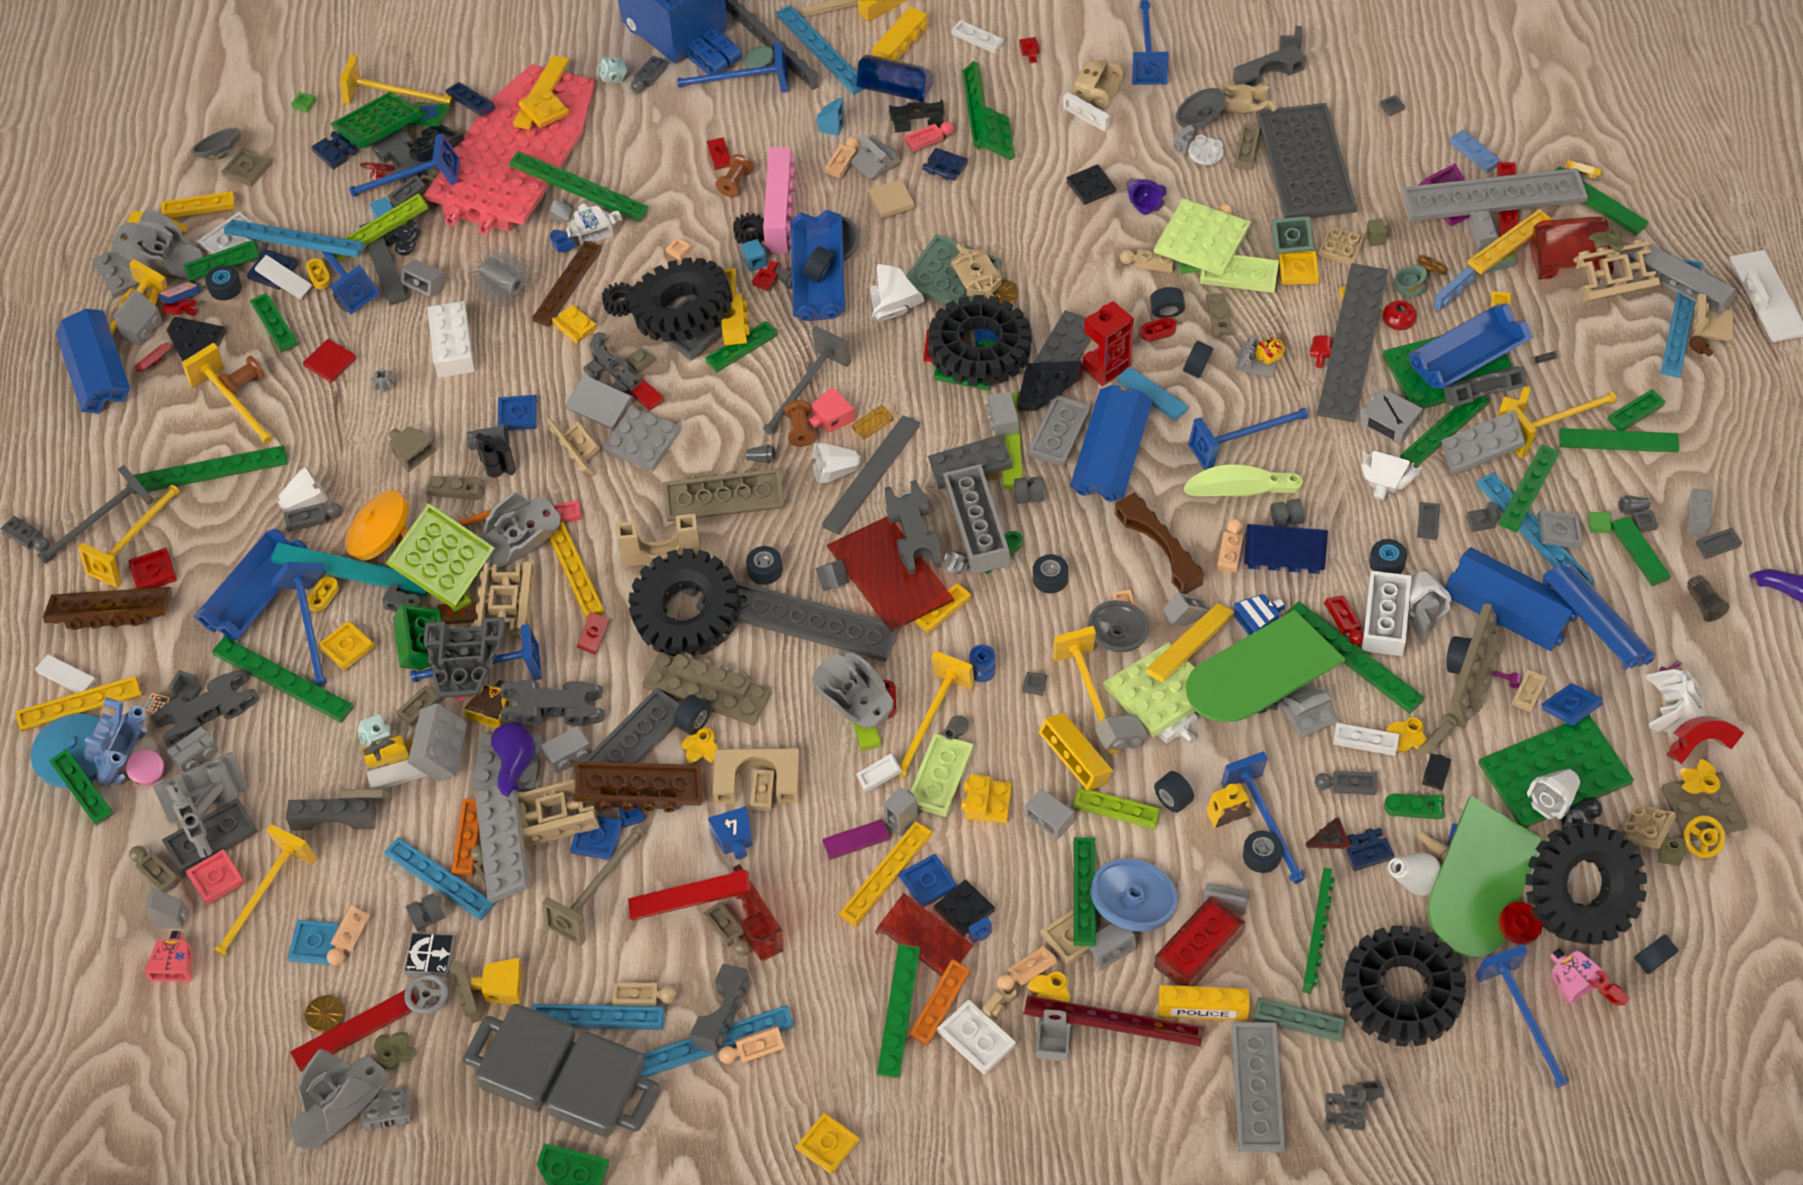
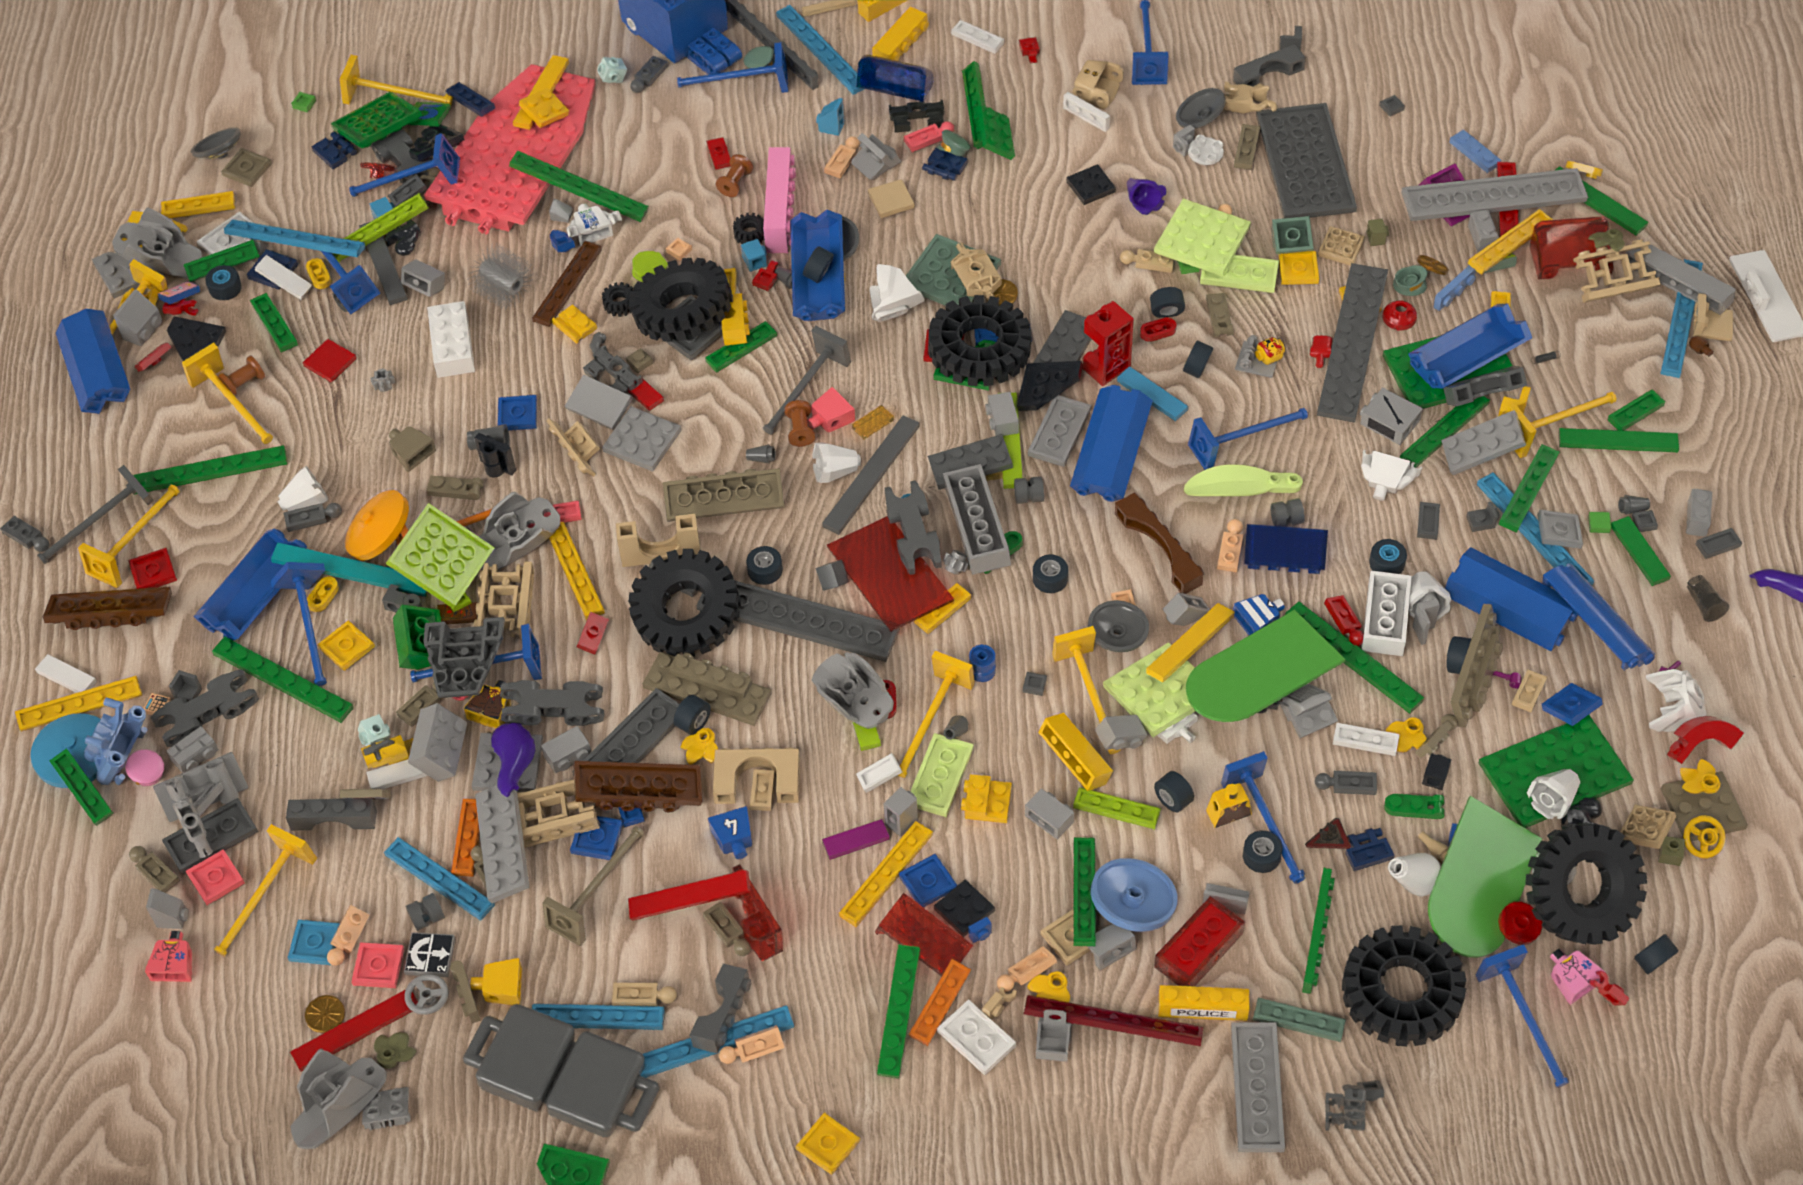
none -> coral plate [351,942,404,988]
none -> lime hat [632,251,668,282]
none -> sand green piece [936,130,970,156]

